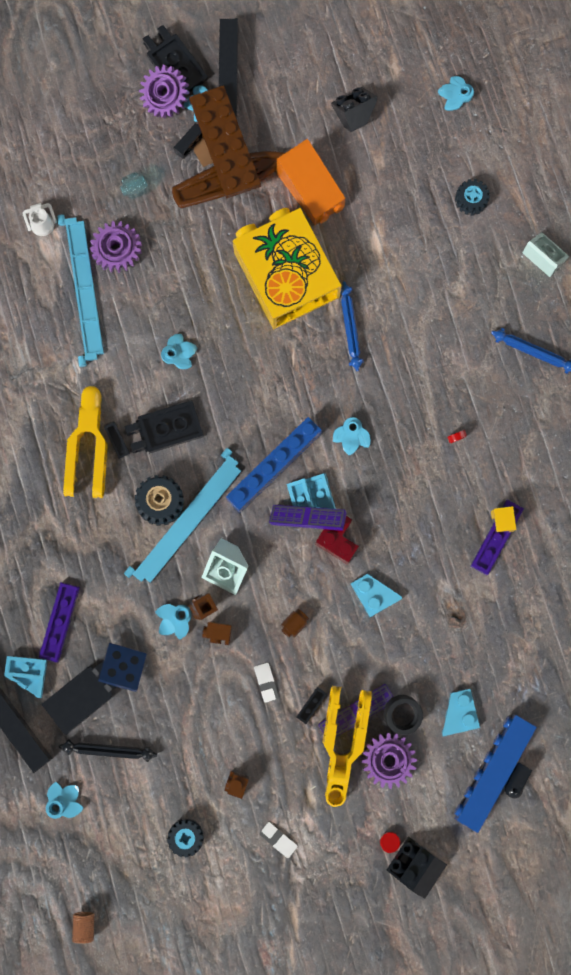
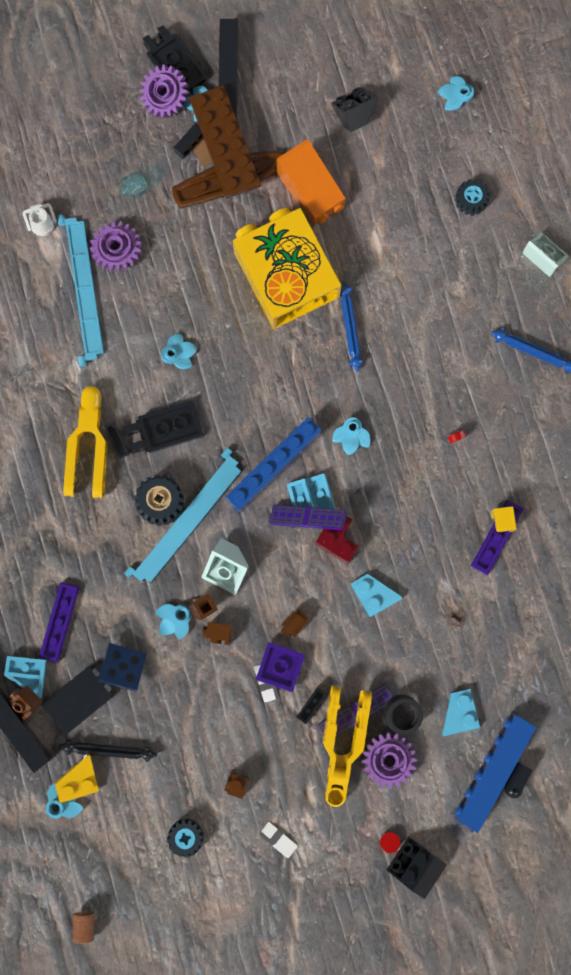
none -> reddish brown brick [8,685,43,722]
none -> yellow wing [54,753,99,803]
none -> dark purple plate [255,642,305,693]

